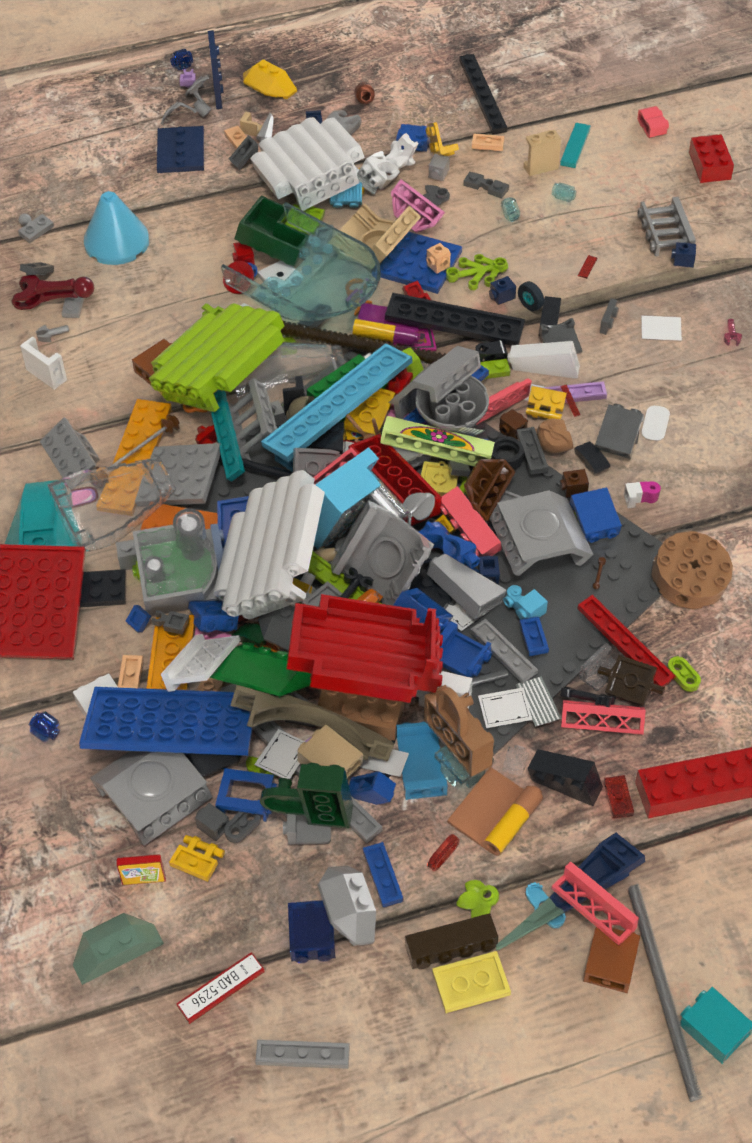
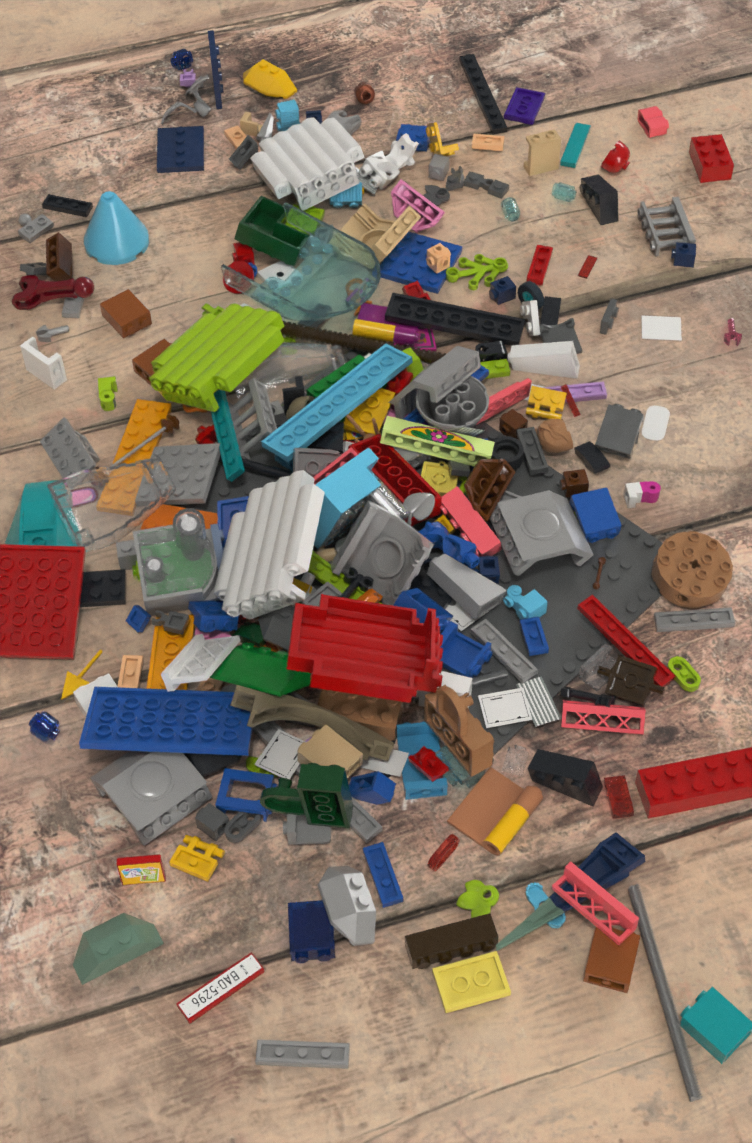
none -> black tile [42,194,93,217]
none -> reddish brown brick [46,232,73,281]
none -> yellow piece [61,650,102,700]
none -> lime leg [98,376,118,411]
none -> dark orange brick [100,289,152,339]
none -> medium azure brick [275,99,300,132]
none -> red hips [408,746,449,782]
none -> dark grey plate [446,166,464,191]
none -> dark purple tile [503,87,545,125]
none -> white plate [520,300,540,336]
none -> red plate [526,245,553,286]
none -> black wedge [579,174,619,225]
none -> red cylinder [600,140,630,173]
none -> light grey tile [653,607,735,632]

